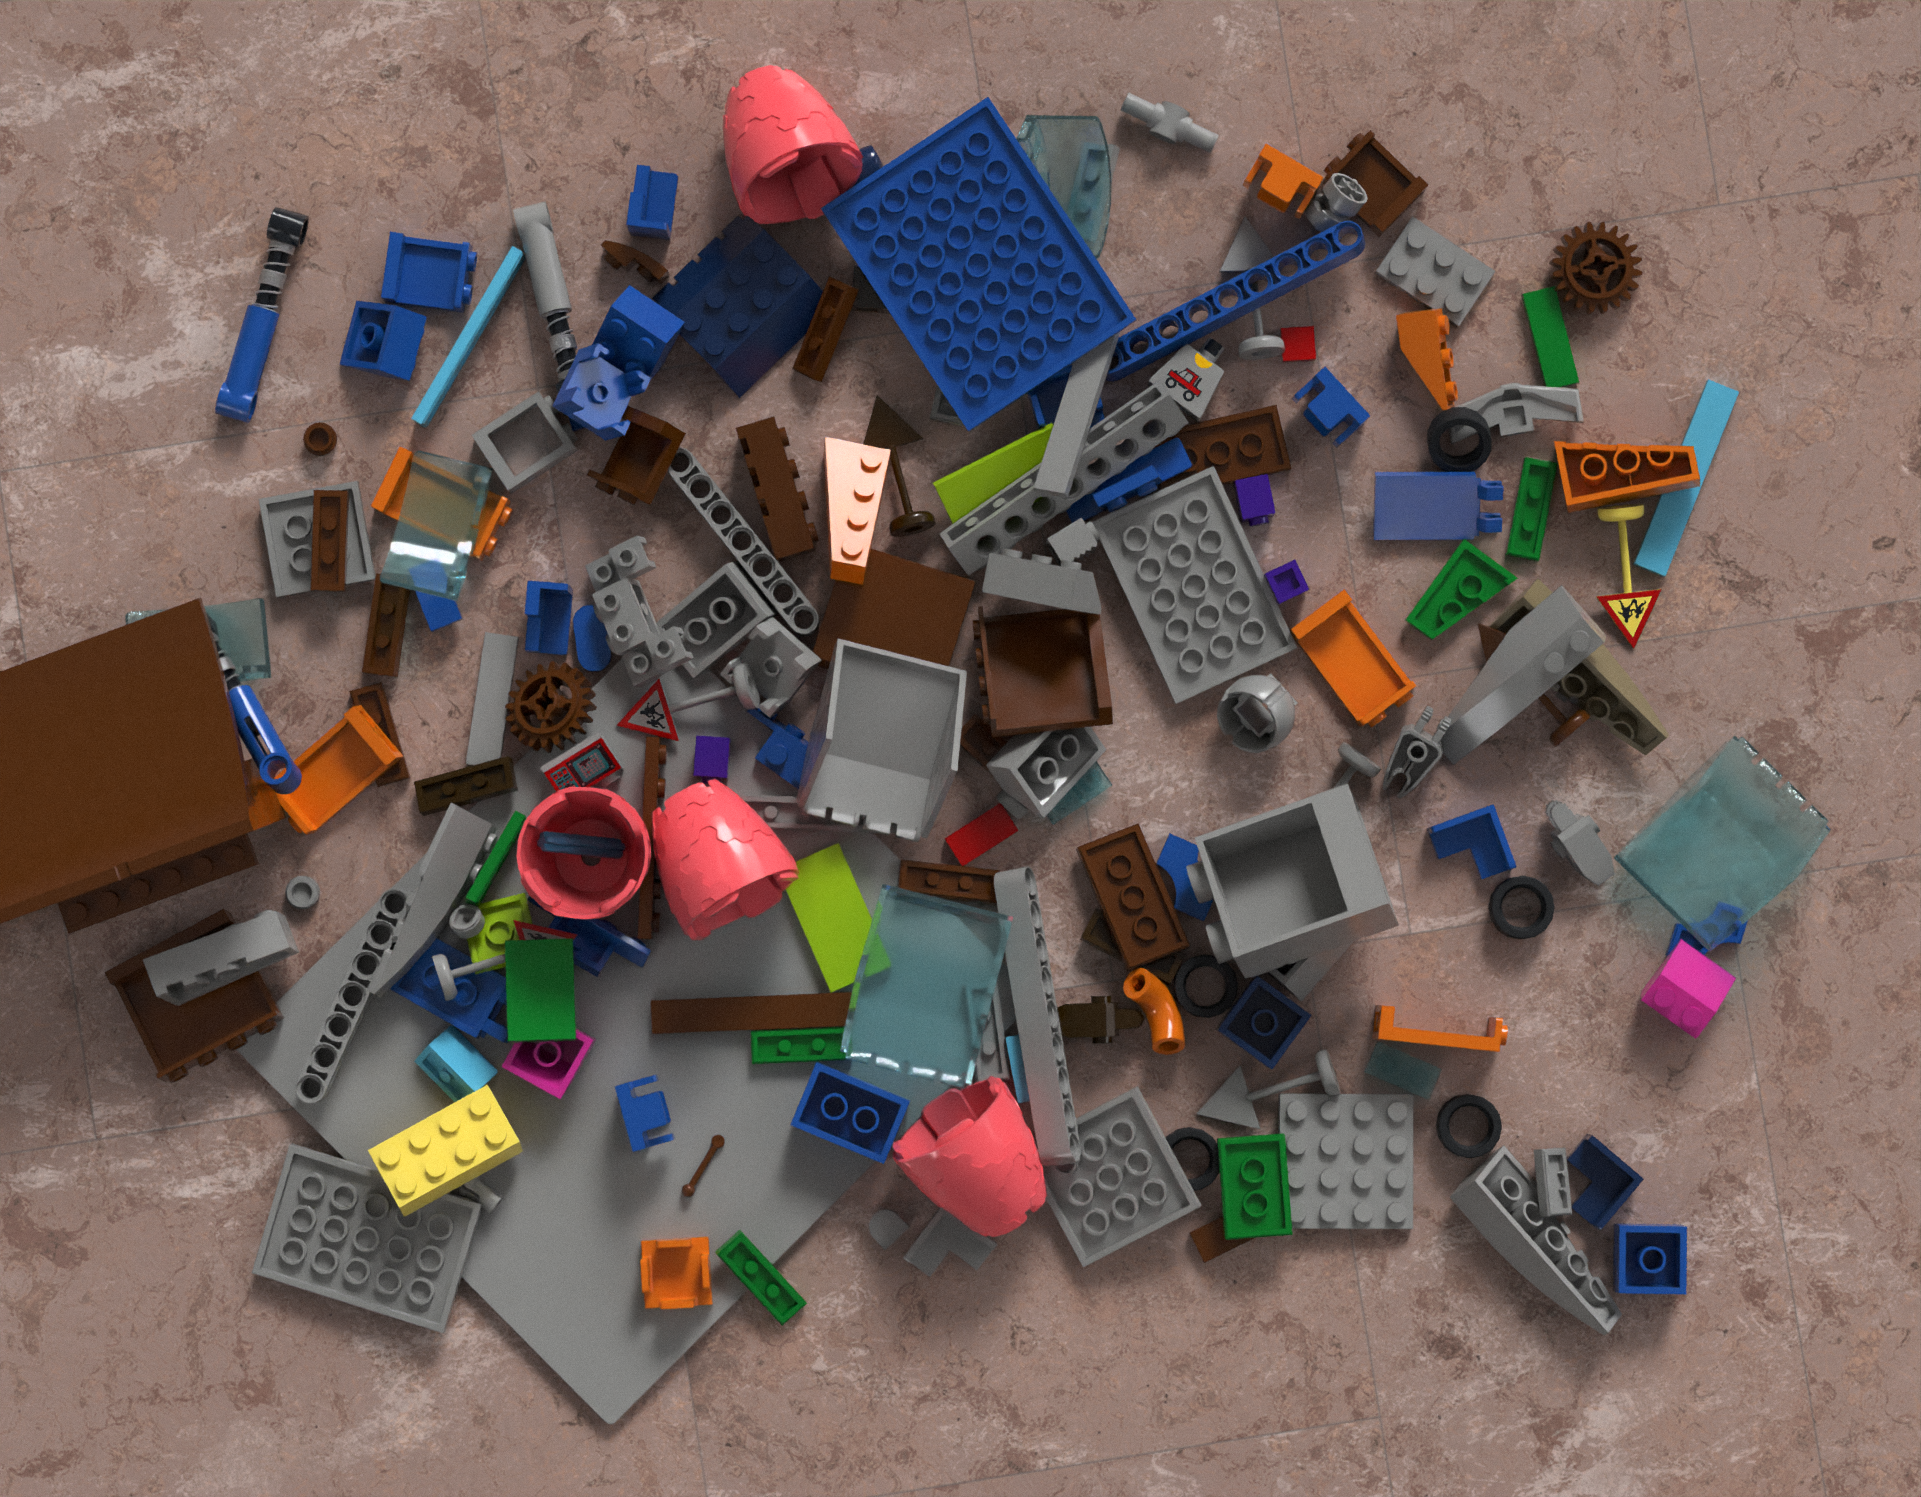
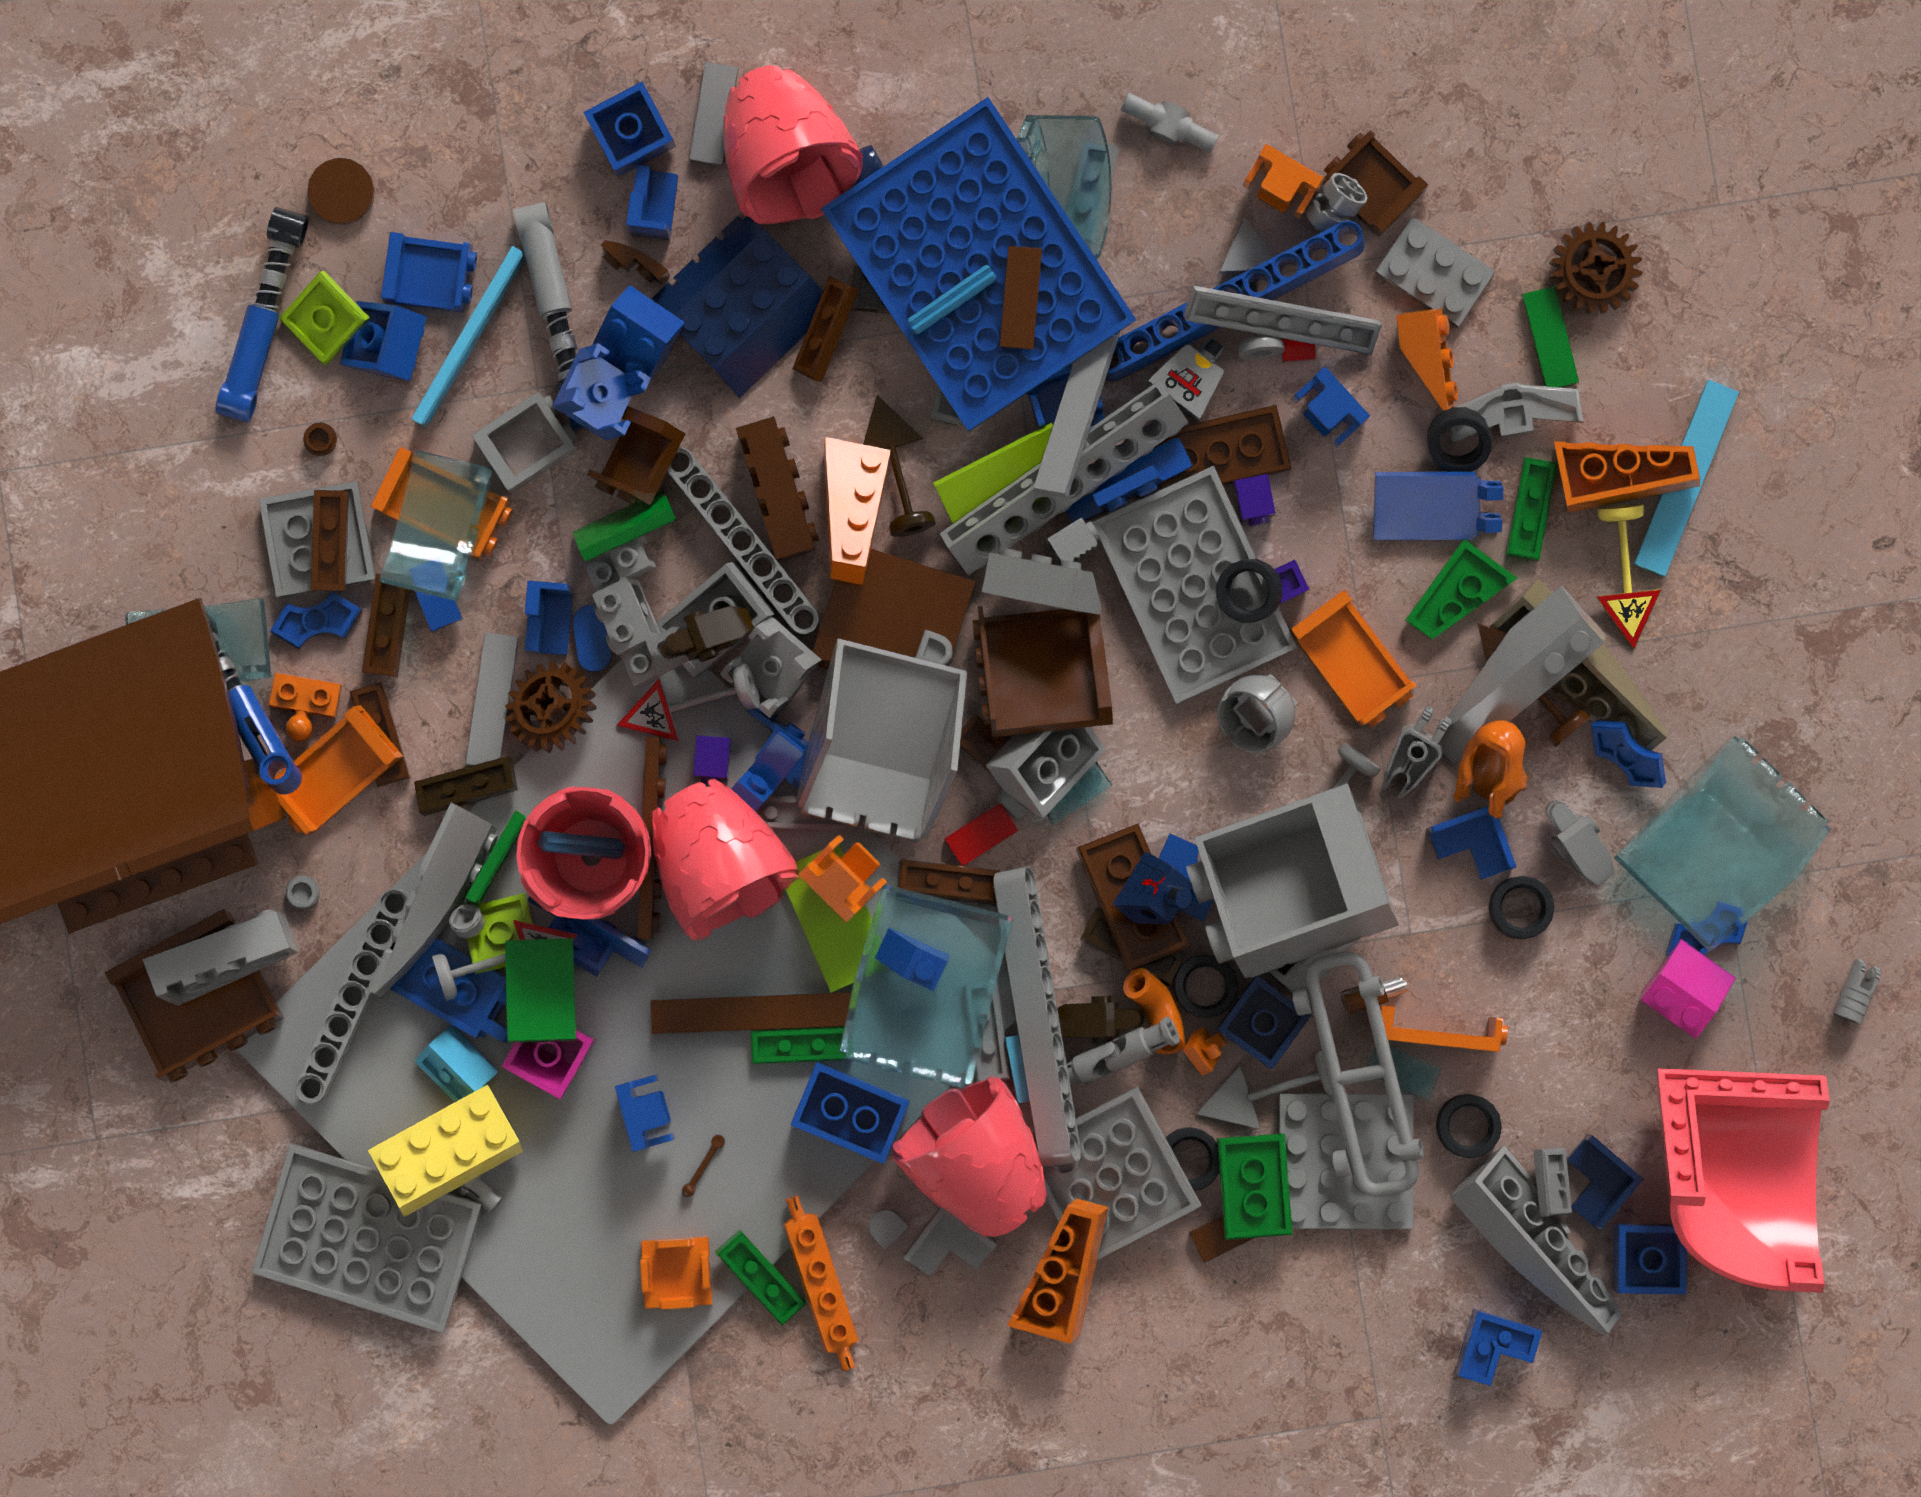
slope [540,732,624,792] -> none
none -> blue tile [269,592,362,650]
none -> orange plate [269,673,342,741]
none -> lime tile [279,271,370,366]
none -> reddish brown tile [307,158,375,225]
none -> green tile [573,490,676,562]
none -> blue brick [583,81,676,178]
none -> dark brown hinge [659,606,754,662]
none -> light grey tile [689,62,739,167]
none -> blue bracket [731,731,805,811]
none -> orange plate [783,1195,859,1371]
none -> orange panel [798,835,887,923]
none -> blue slope [875,927,950,992]
none -> dark azure axle [907,265,997,334]
none -> light grey tile [915,630,952,665]
none -> reddish brown tile [1000,246,1042,350]
none -> orange wedge [1007,1198,1109,1344]
none -> light grey piece [1067,1017,1180,1087]
none -> dark blue torso [1112,852,1192,924]
none -> light grey tile [1183,285,1382,355]
none -> orange tile [1183,1027,1228,1076]
none -> black tyre [1216,559,1283,623]
none -> light grey bar [1293,952,1424,1197]
none -> reddish brown piece [1340,977,1408,1014]
none -> orange hair [1453,720,1528,819]
none -> blue panel [1454,1308,1542,1386]
none -> blue tile [1591,720,1666,788]
none -> coral panel [1657,1068,1830,1293]
none -> light grey hinge [1833,958,1882,1025]

